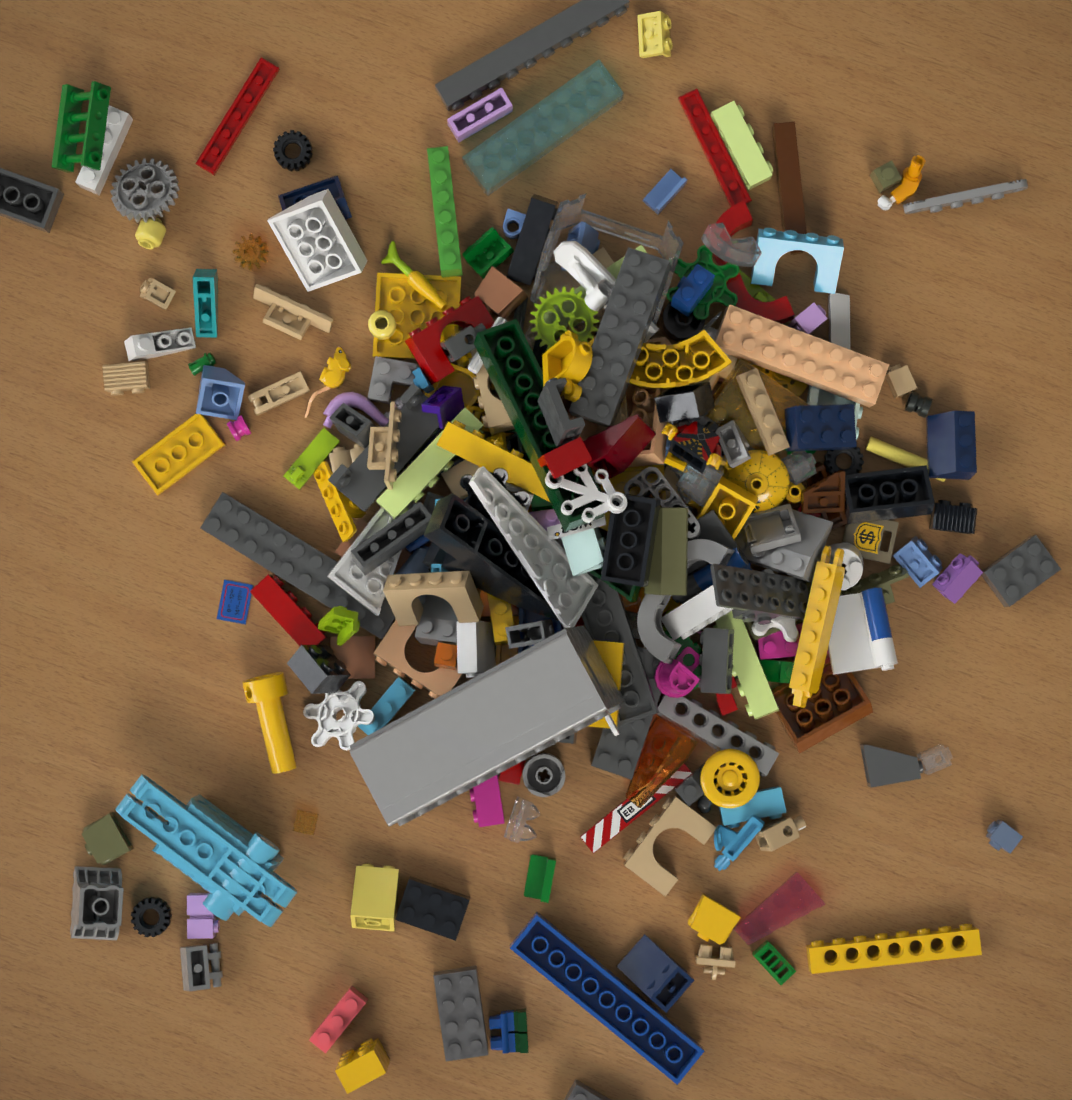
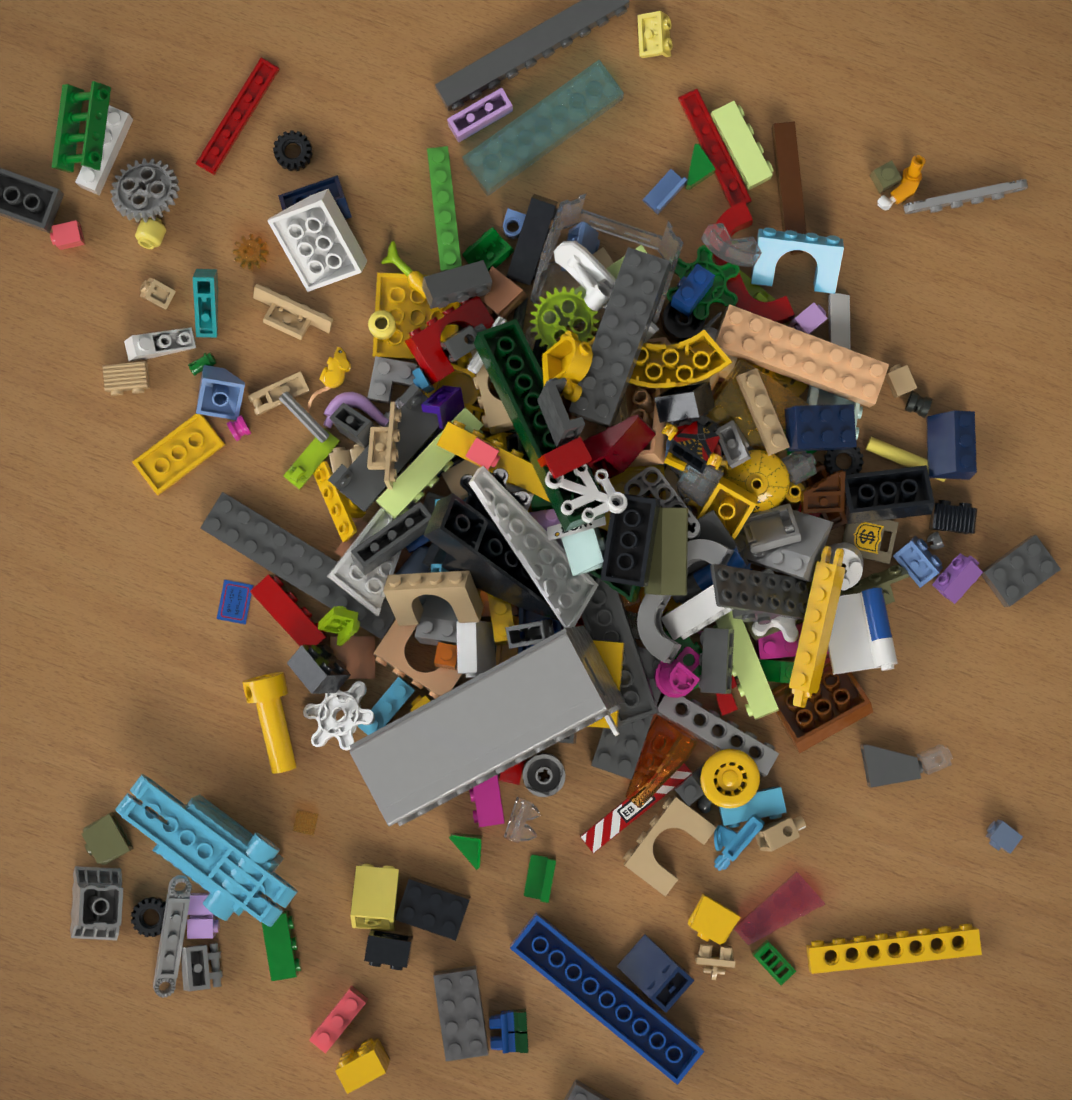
none -> coral brick [50,220,85,250]
none -> light grey plate [153,875,192,998]
none -> green brick [262,911,301,982]
none -> light grey axle [279,391,329,443]
none -> black brick [364,930,413,970]
none -> yellow plate [410,695,432,712]
none -> dark grey brick [422,260,493,309]
none -> green slope [449,833,483,870]
none -> coral brick [465,437,501,470]
none -> green slope [686,144,716,190]
none -> dark grey hinge [927,531,945,550]

